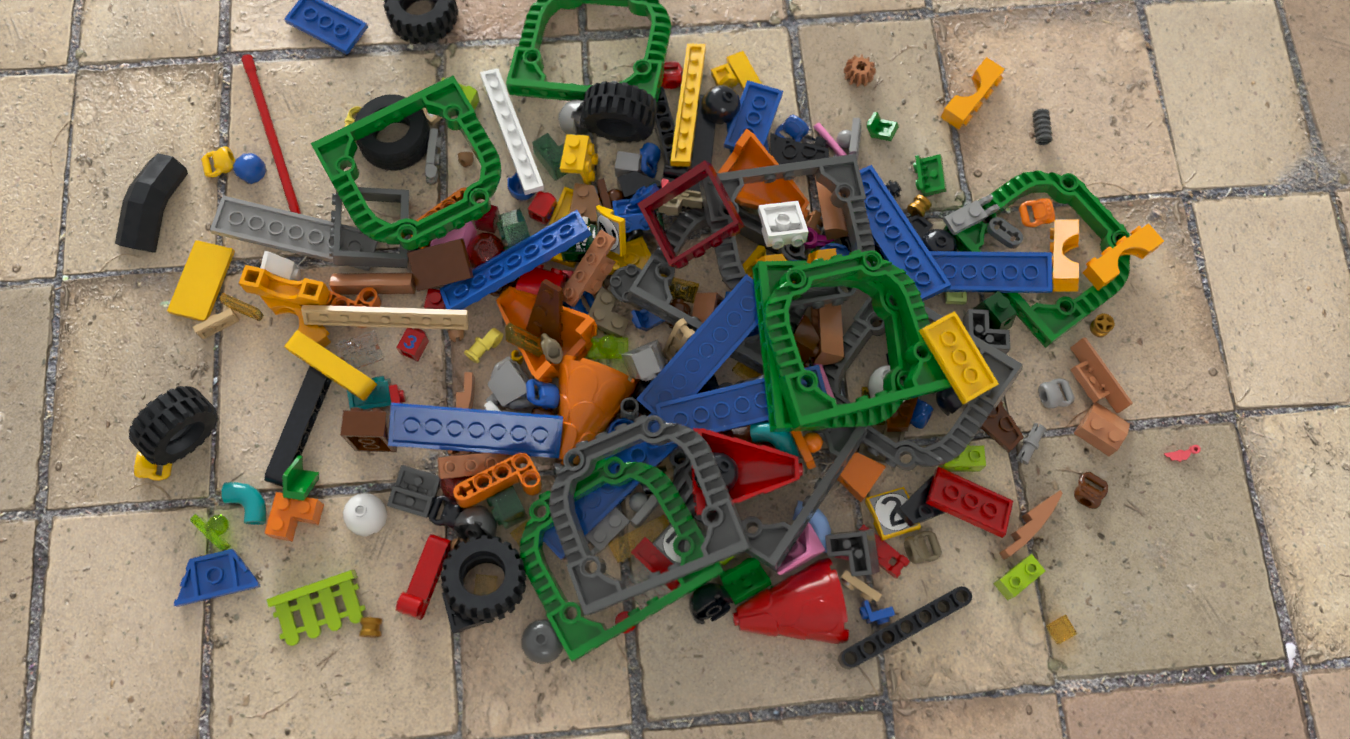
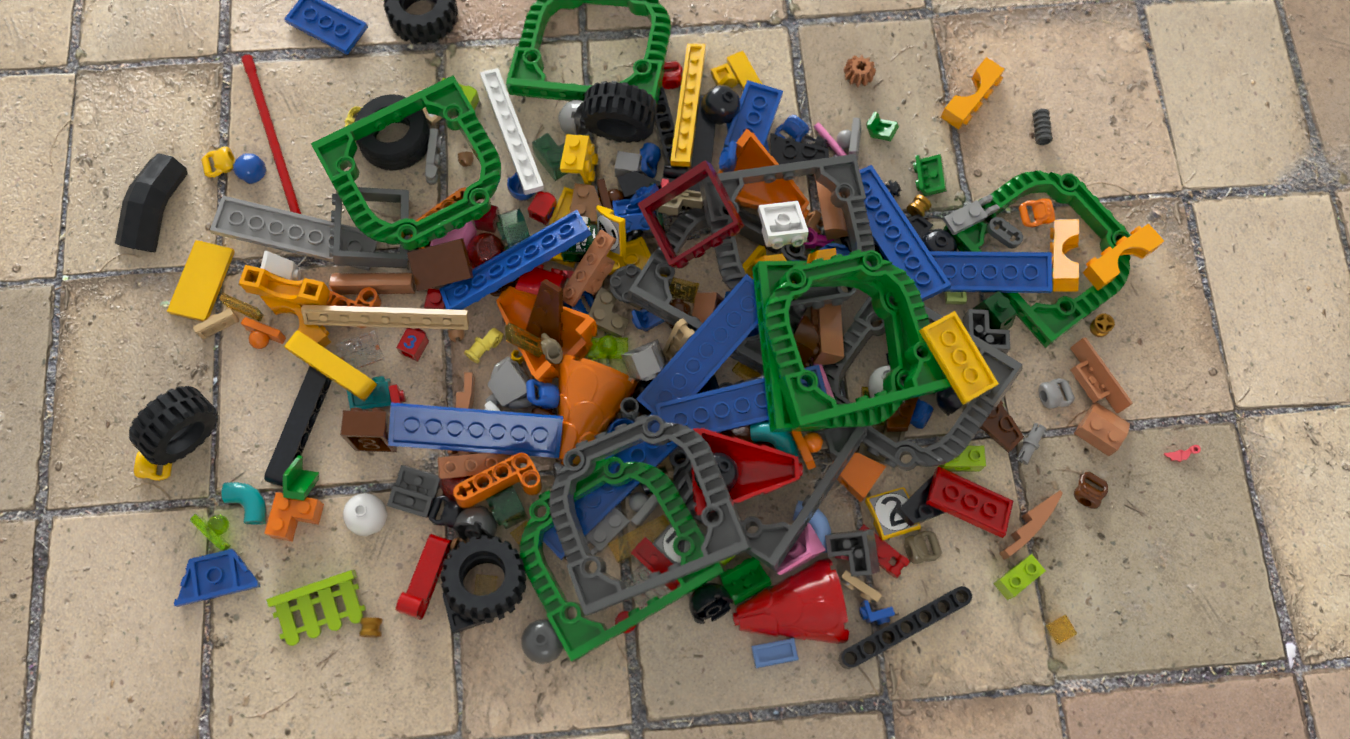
none -> orange tile [241,317,286,349]
none -> blue piece [719,140,737,173]
none -> medium blue tile [751,638,799,668]

